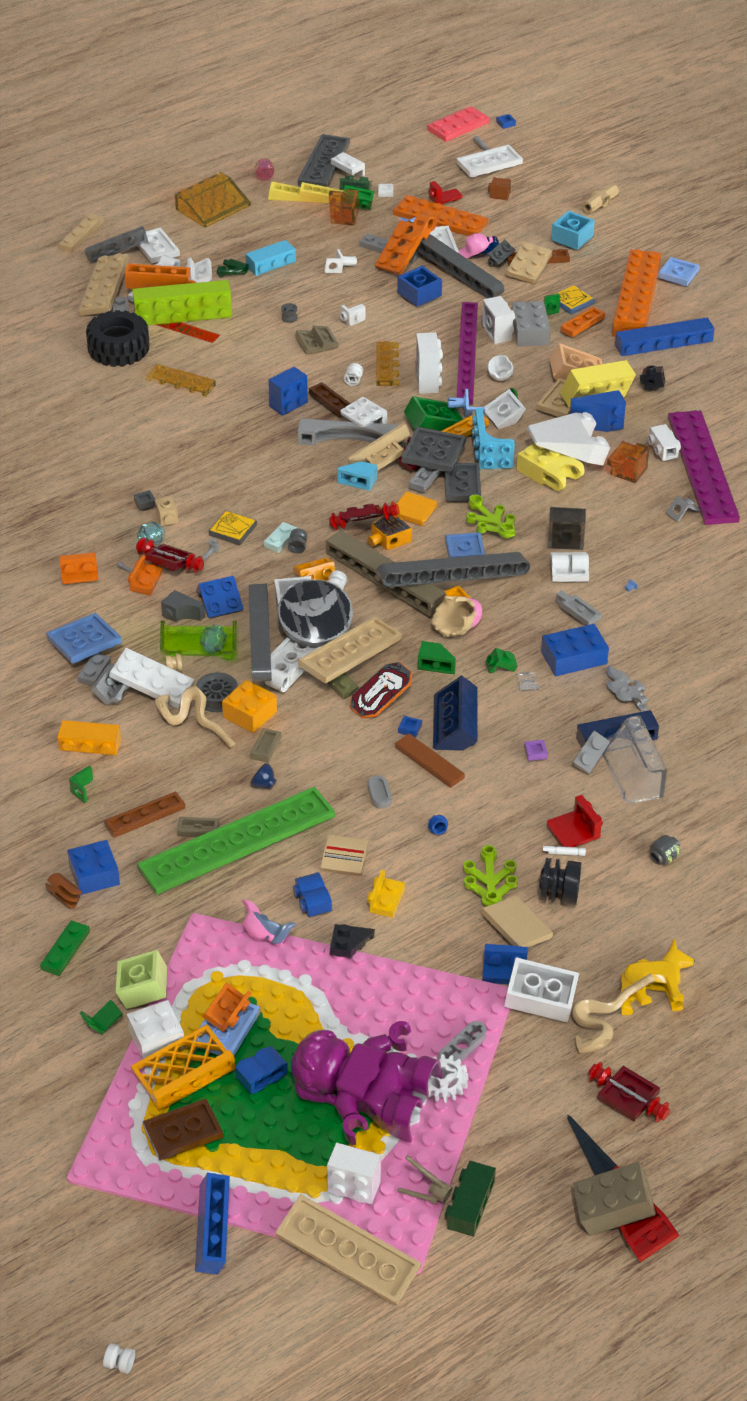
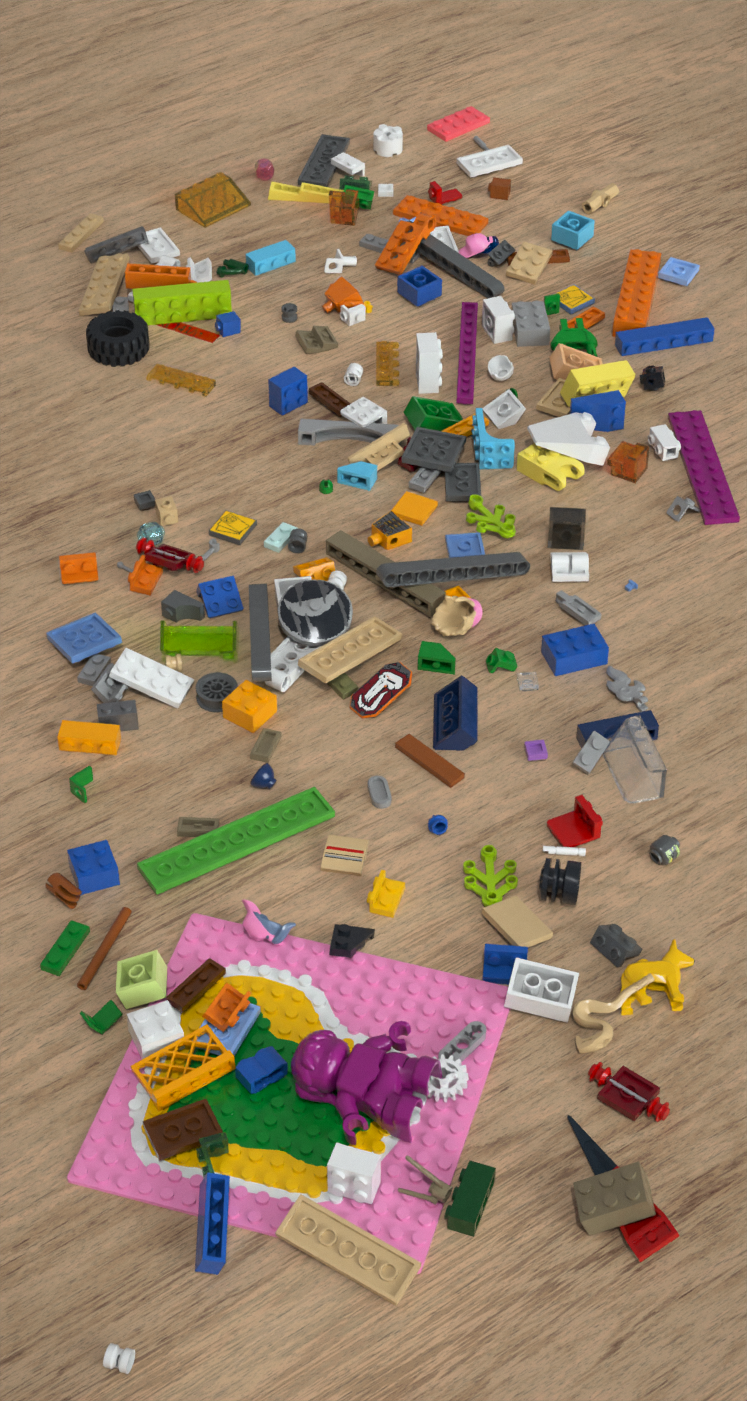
dark orange tile [104,791,185,838] -> none
tan animal [155,685,237,749] -> none
clear light blue head [200,624,227,654] -> none
blue brick [293,872,332,917] -> none
plate [329,501,400,530] -> none
blue tile [398,716,423,738] -> none
light blue bracket [448,389,485,417] -> none
blue tile [496,114,516,129] -> none
none -> dark orange piece [77,907,132,990]
none -> flat silver brick [97,700,139,732]
none -> reddish brown plate [166,958,226,1013]
none -> clear green bracket [196,1132,229,1177]
none -> blue brick [215,311,241,337]
none -> green hinge [319,479,333,494]
none -> orange torso [322,276,373,314]
none -> white brick [373,124,403,157]
none -> green connector [550,318,598,357]
none -> dark grey bracket [590,924,643,967]

